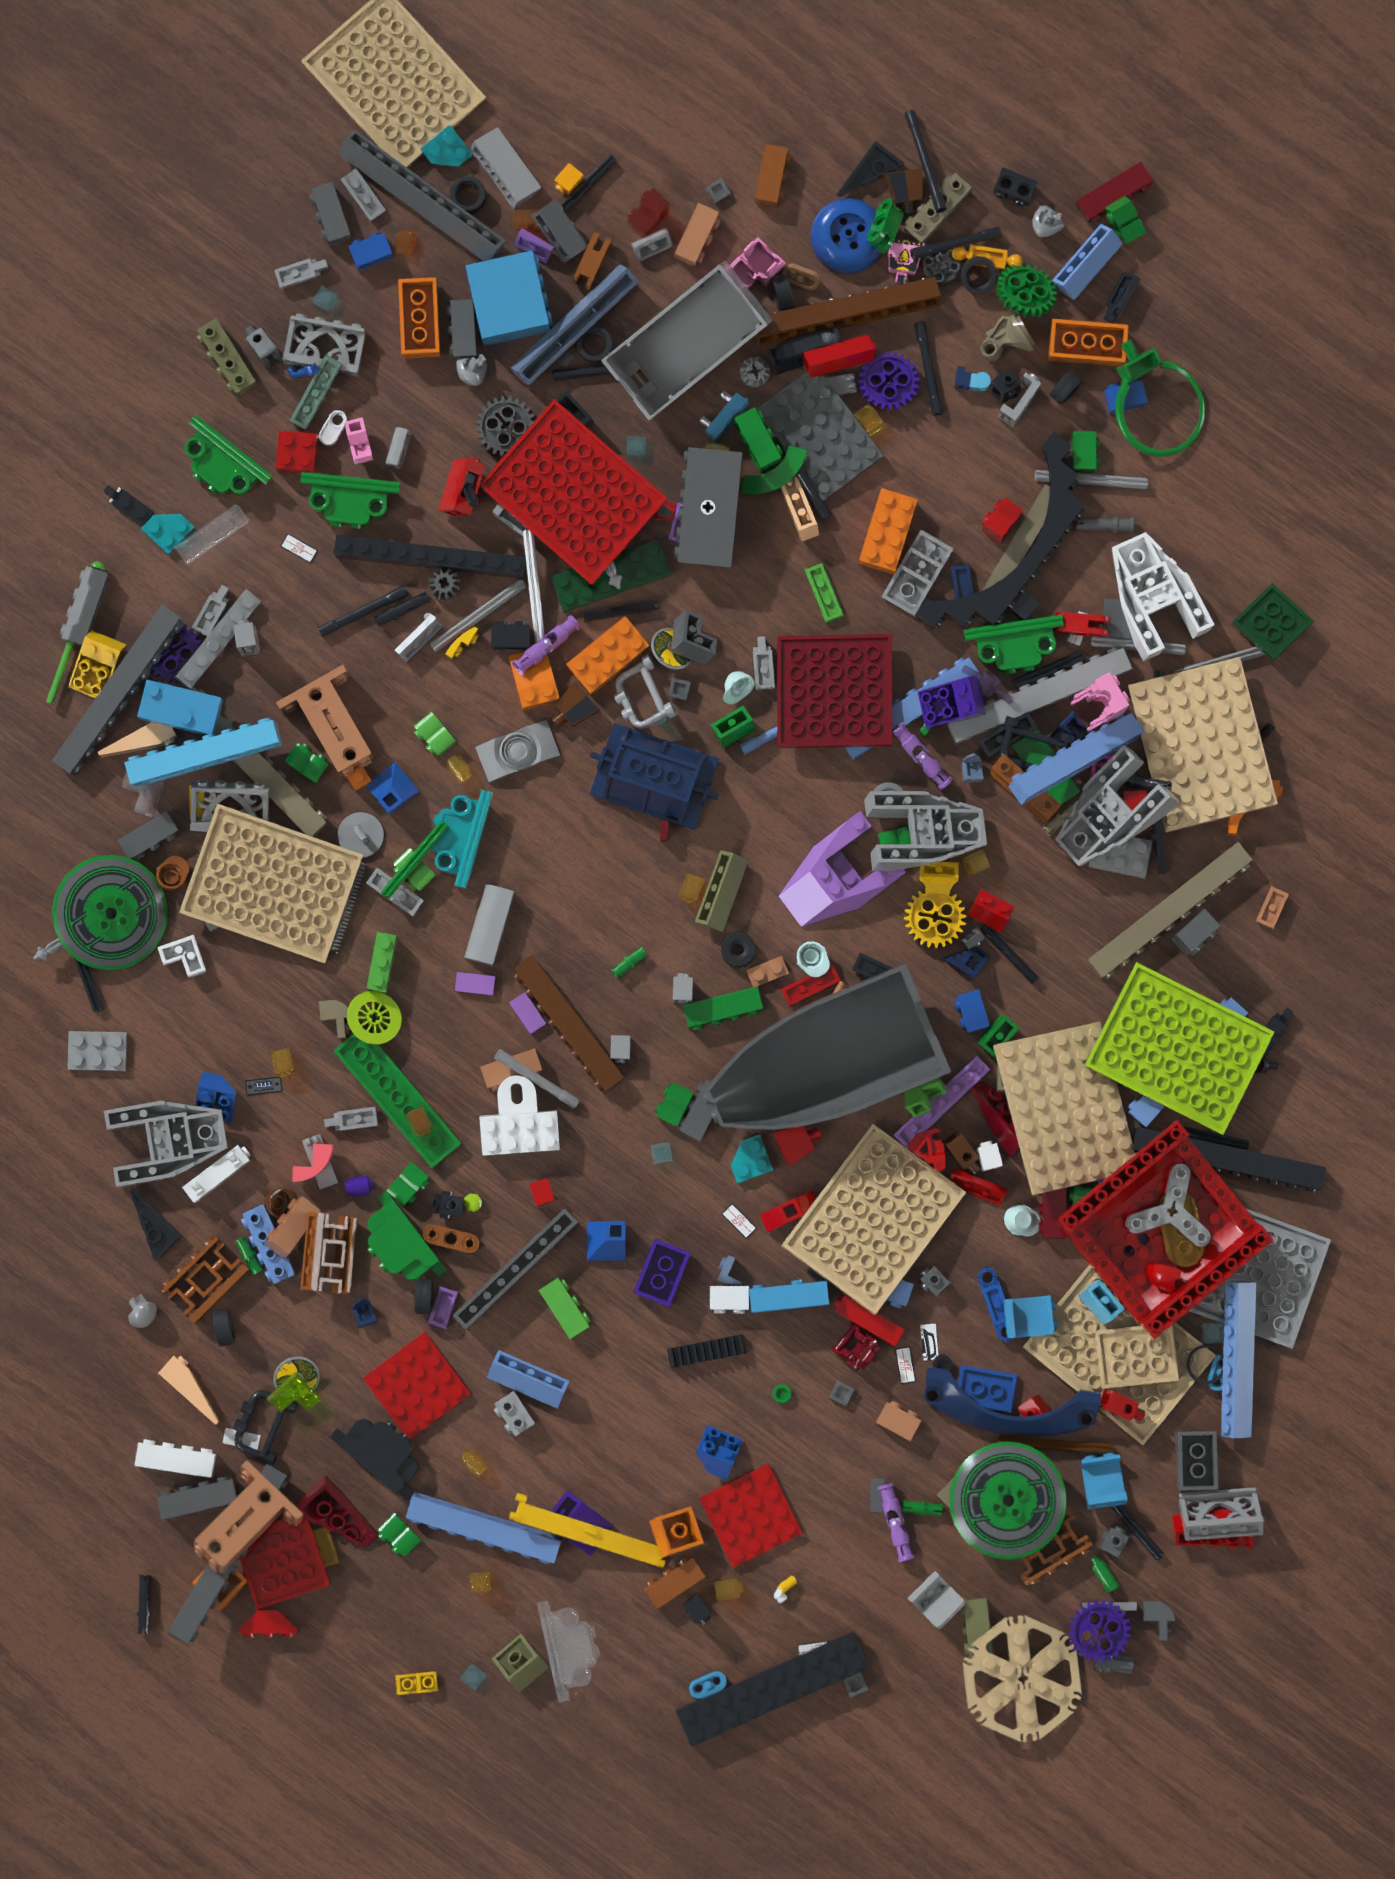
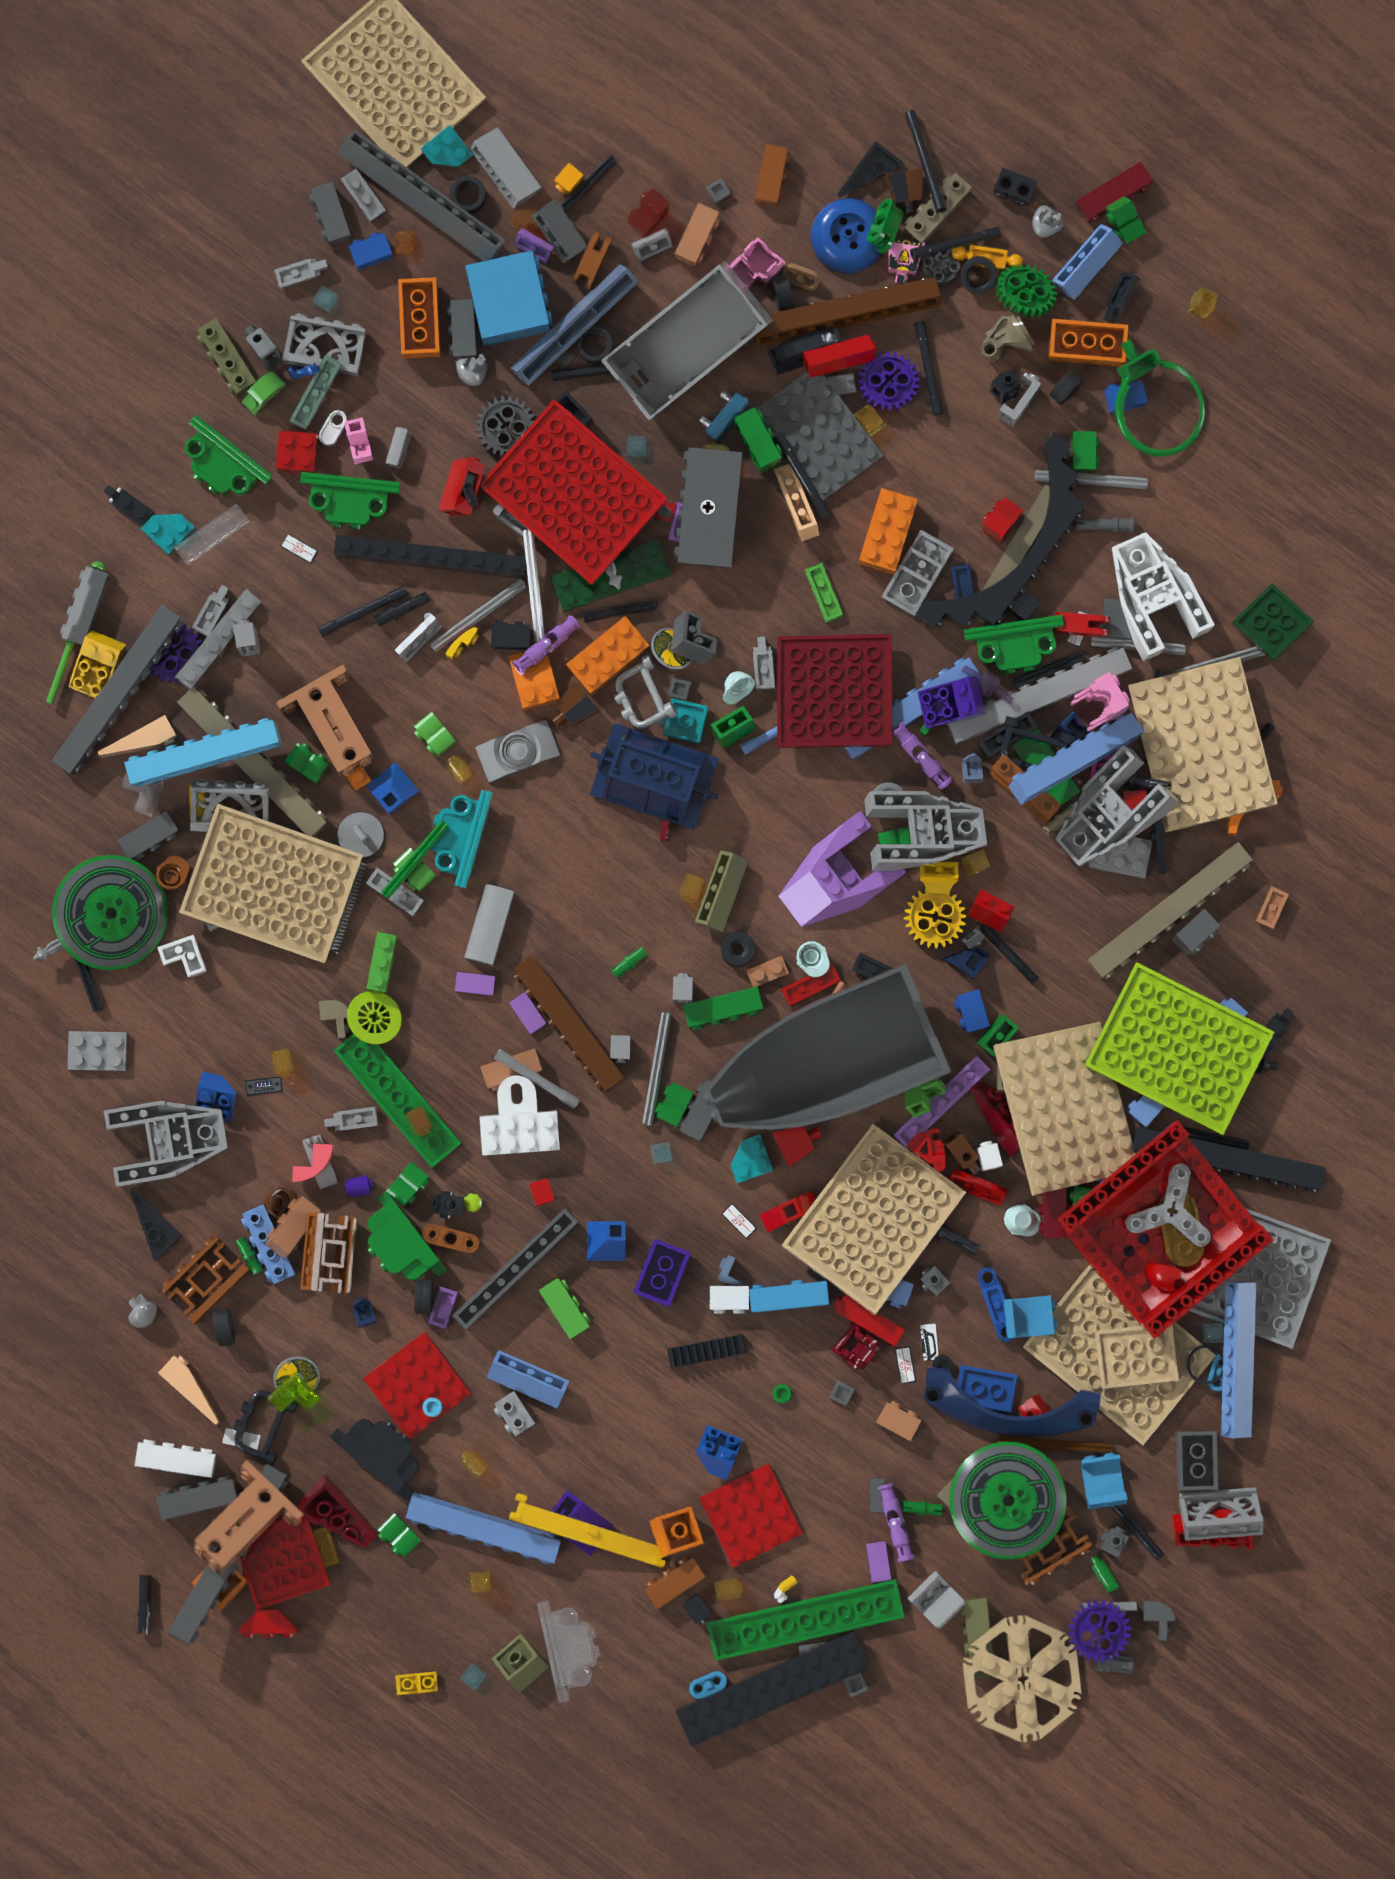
dark azure brick [137,680,223,736] -> none
white brick [182,1145,251,1203] -> none
dark grey gear [428,568,461,601] -> none
light grey gear [740,357,770,387] -> none
green tile [741,445,808,494] -> none
leg [954,366,991,391] -> none
medium azure brick [1078,1279,1125,1325] -> none
red torso [1099,1389,1145,1422] -> none
none -> bright green brick [242,371,286,415]
none -> medium azure tile [423,1398,442,1417]
none -> light grey axle [642,1012,672,1126]
none -> teal plate [663,698,709,744]
none -> green plate [706,1579,905,1661]
none -> medium lavender tile [866,1541,891,1583]
none -> black pin [936,1224,980,1255]
none -> clear yellow brick [1188,287,1218,319]

